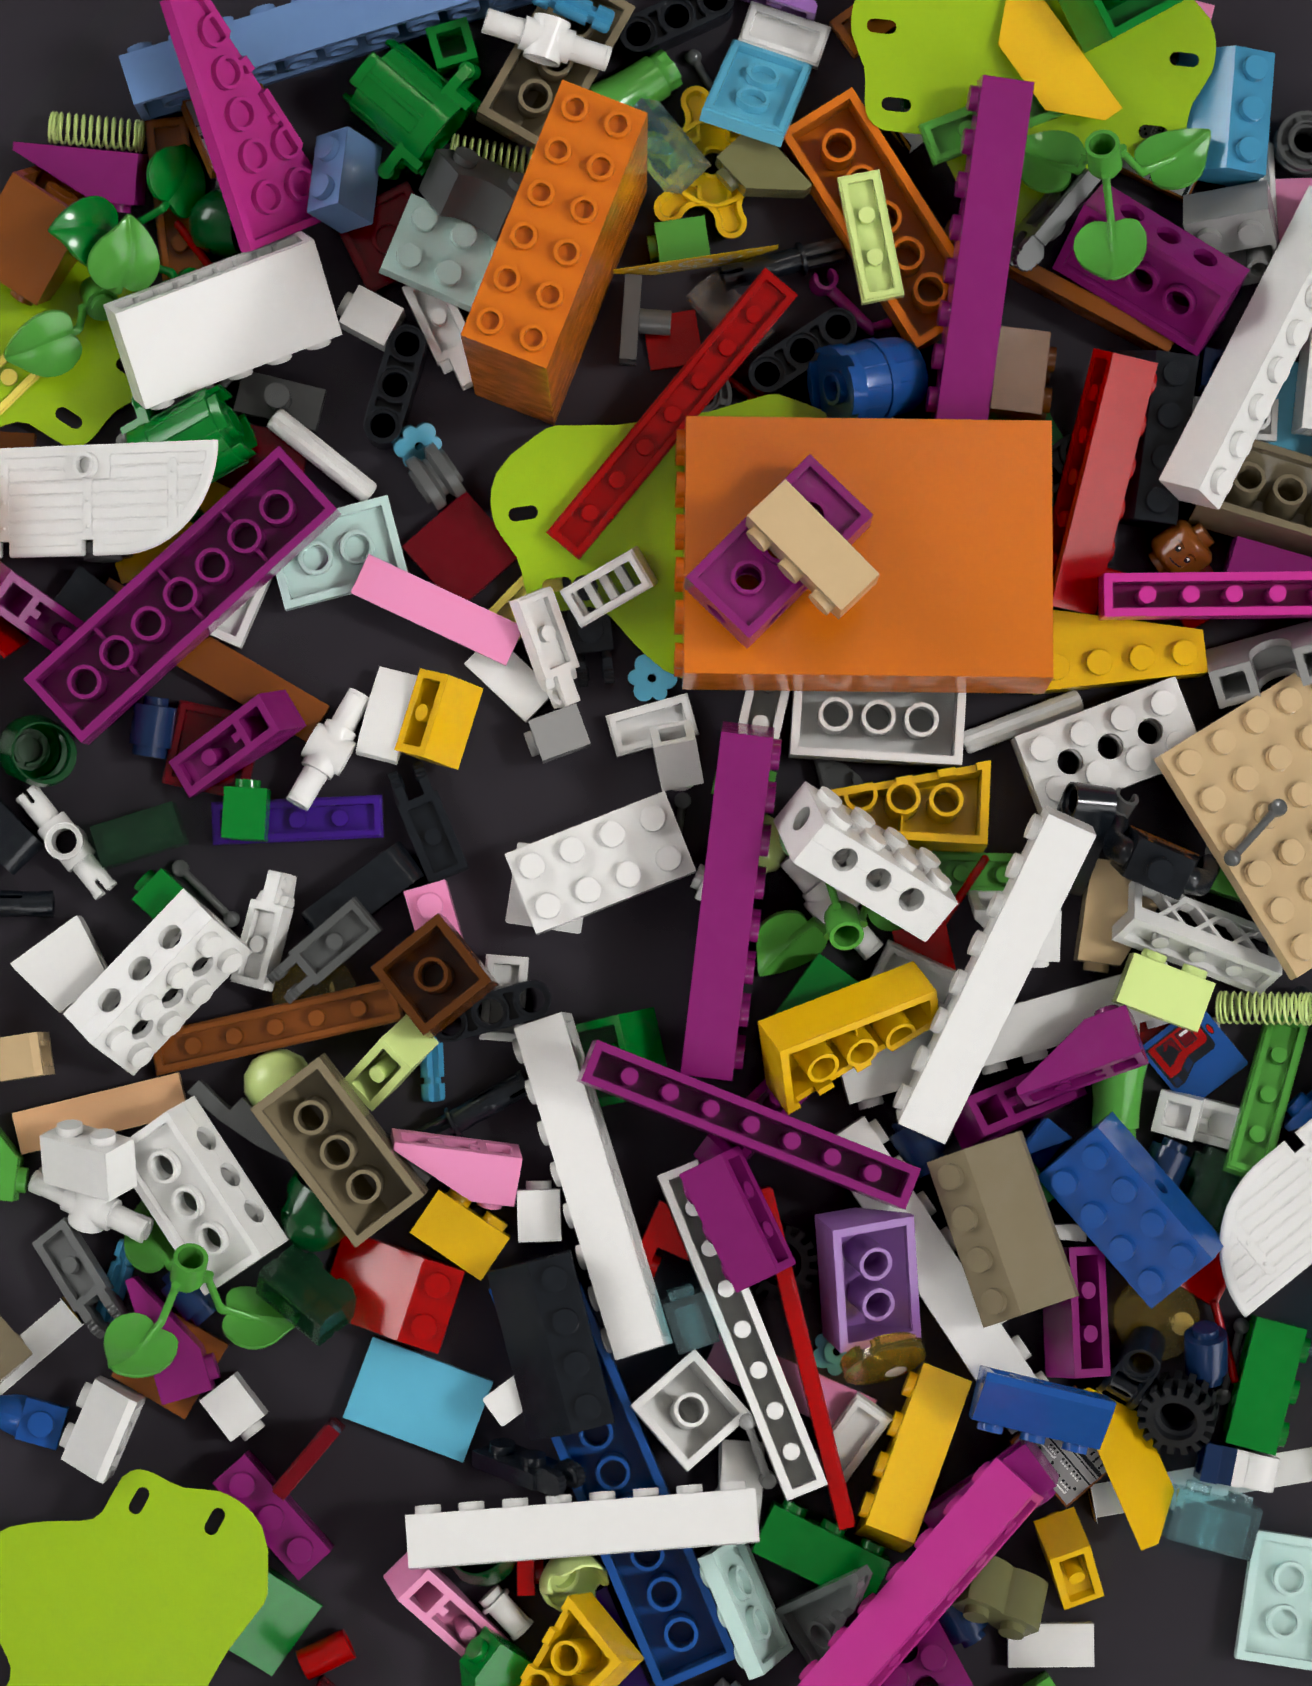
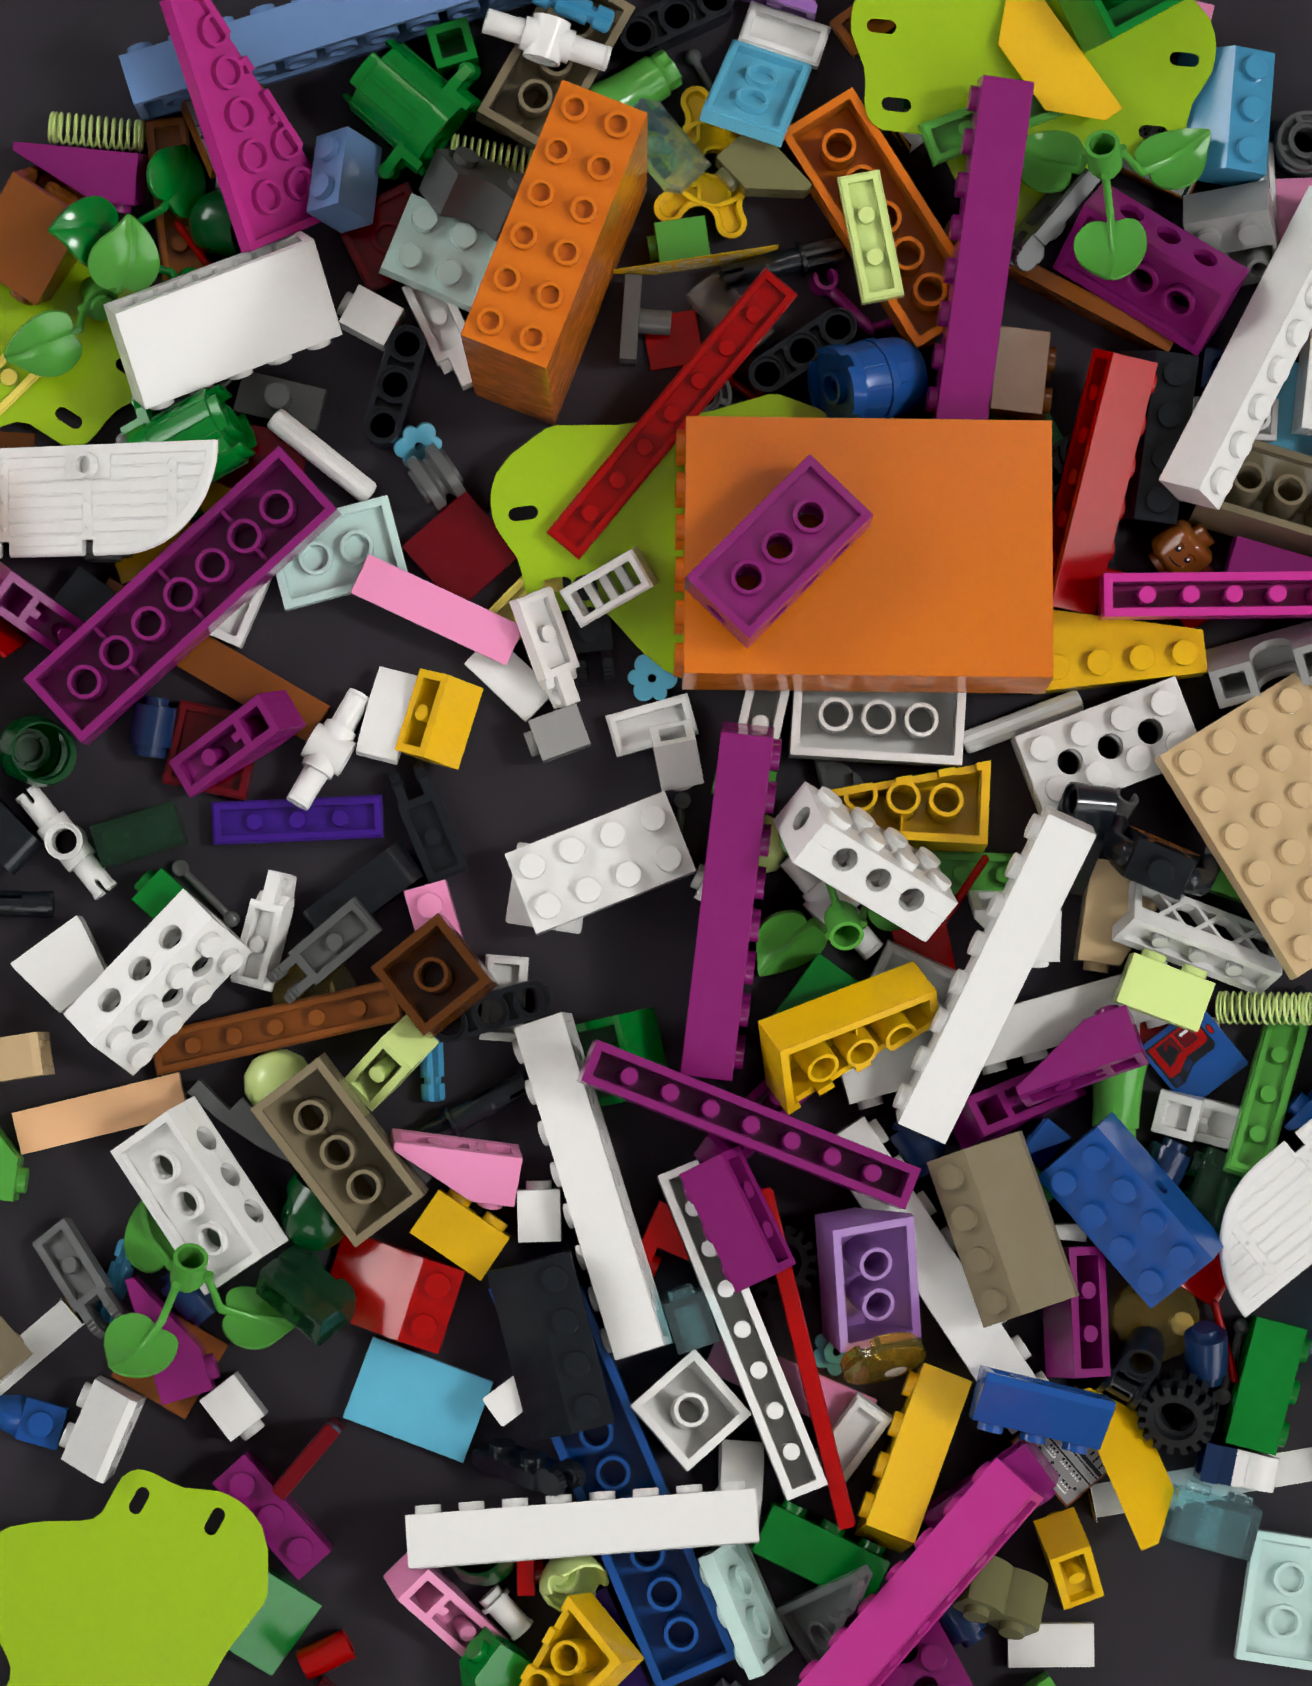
white pin [28,1167,154,1243] -> none
white brick [40,1119,137,1202] -> none
green brick [221,779,271,842] -> none
light grey hinge [739,1413,777,1489] -> none
tan brick [745,479,880,620] -> none
dark grey hinge [1224,799,1288,867] -> none

